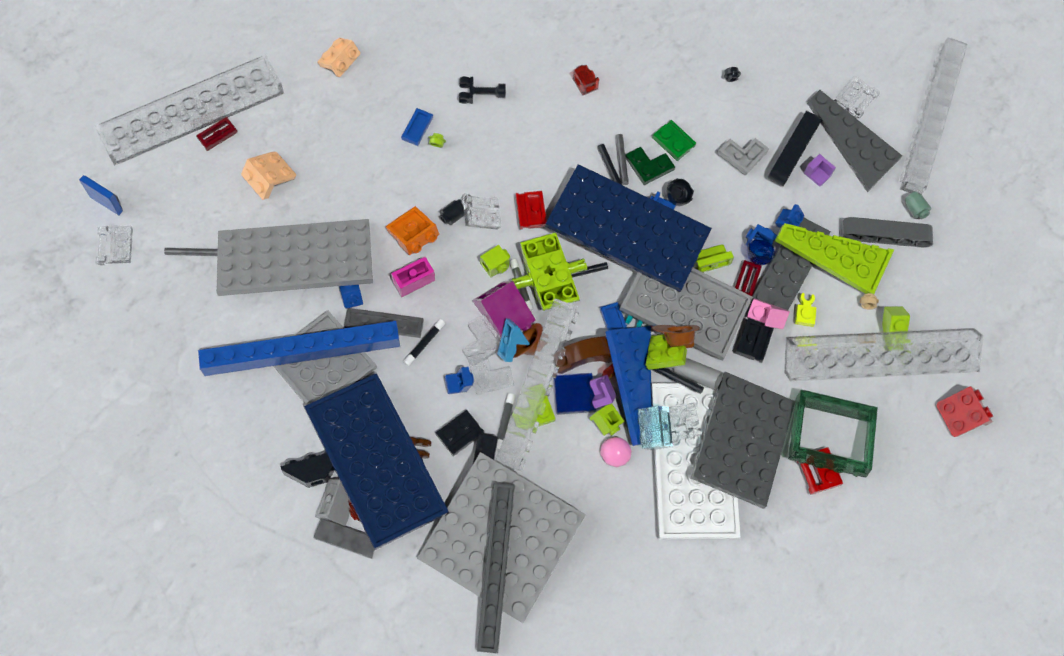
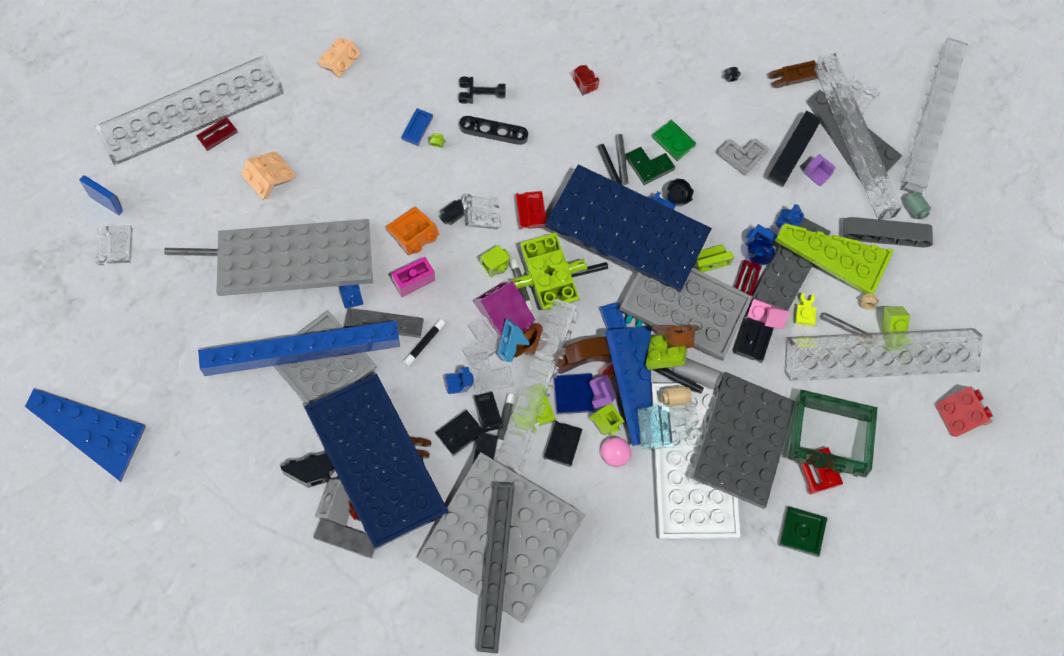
none -> blue wing [25,388,146,482]
none -> black beam [459,116,528,145]
none -> black plate [474,391,503,433]
none -> black plate [544,421,583,467]
none -> tan brick [661,386,692,408]
none -> reddish brown hinge [769,60,821,88]
none -> dark green tile [779,506,827,557]
none -> clear brick [814,53,902,220]
none -> flat silver bar [822,312,877,344]

